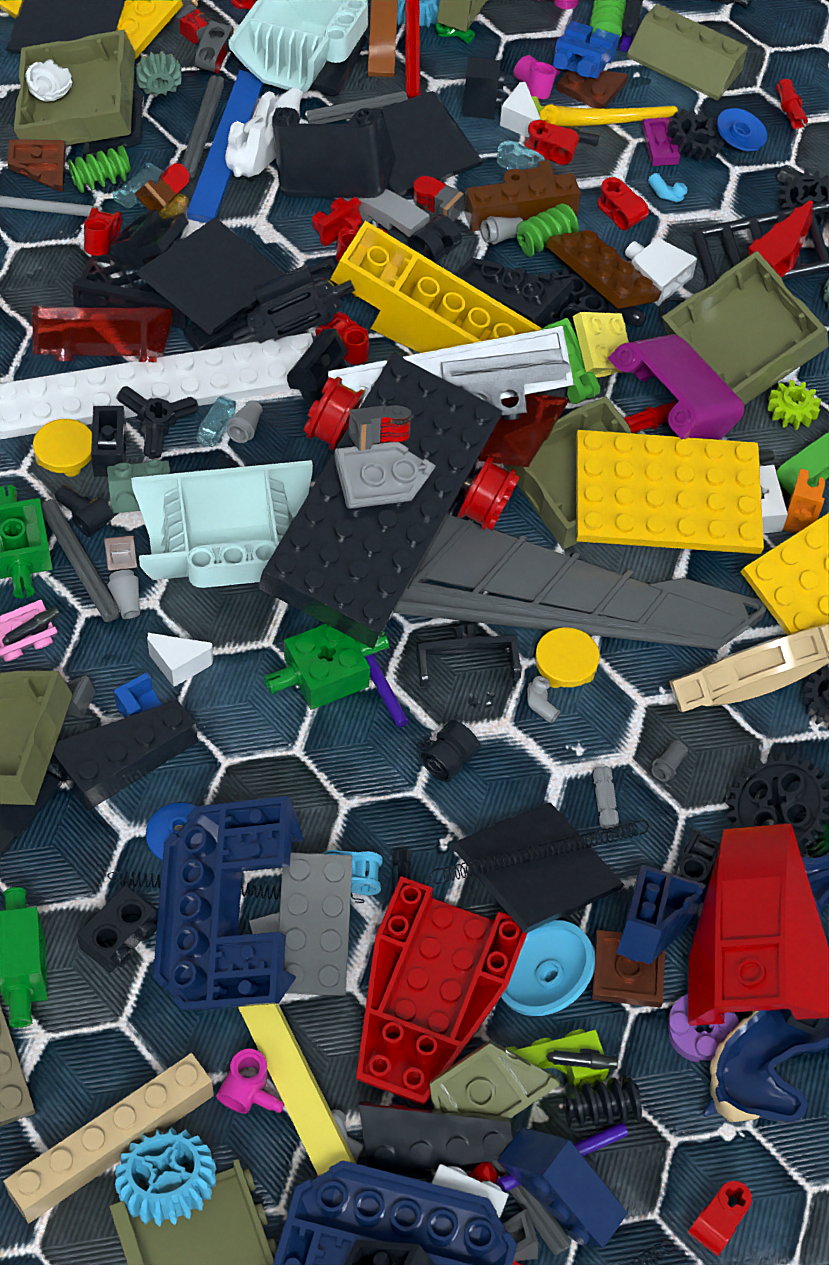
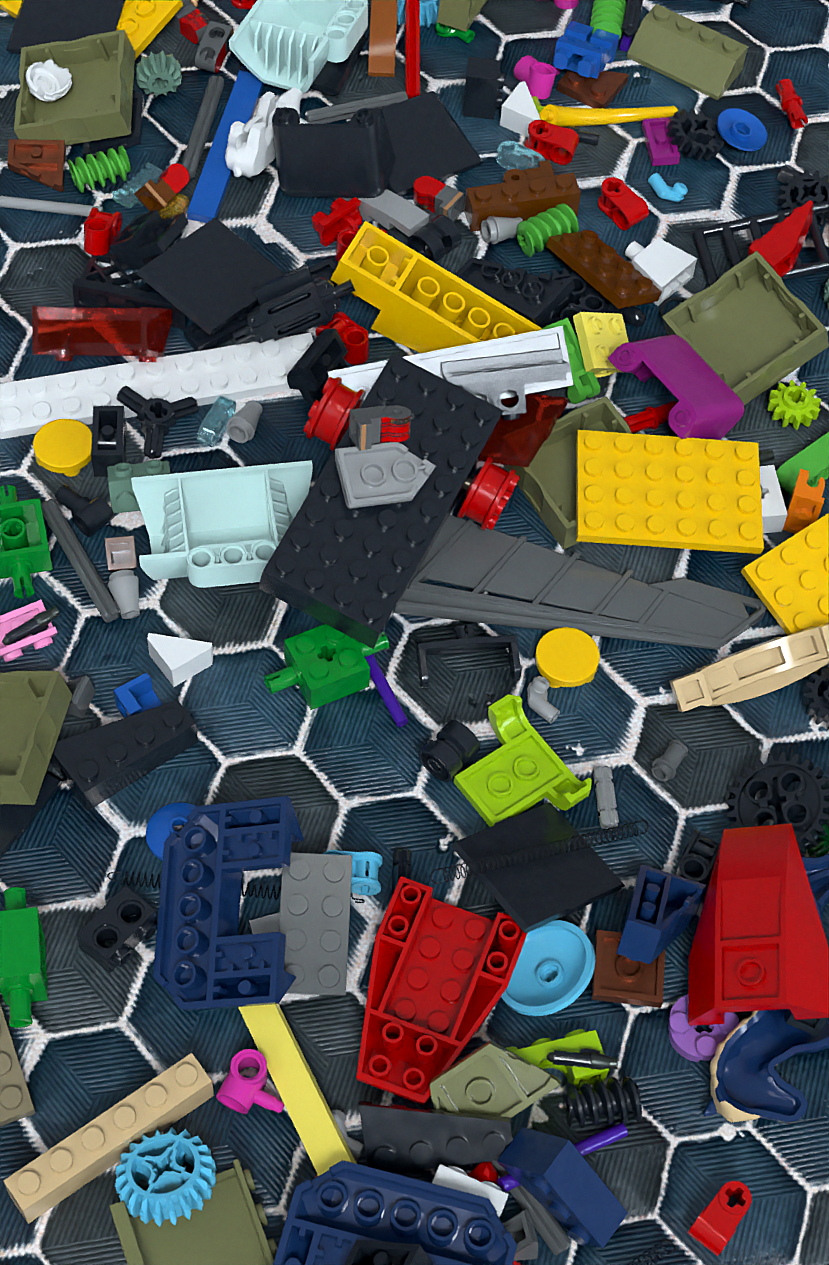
none -> lime piece [453,694,592,827]

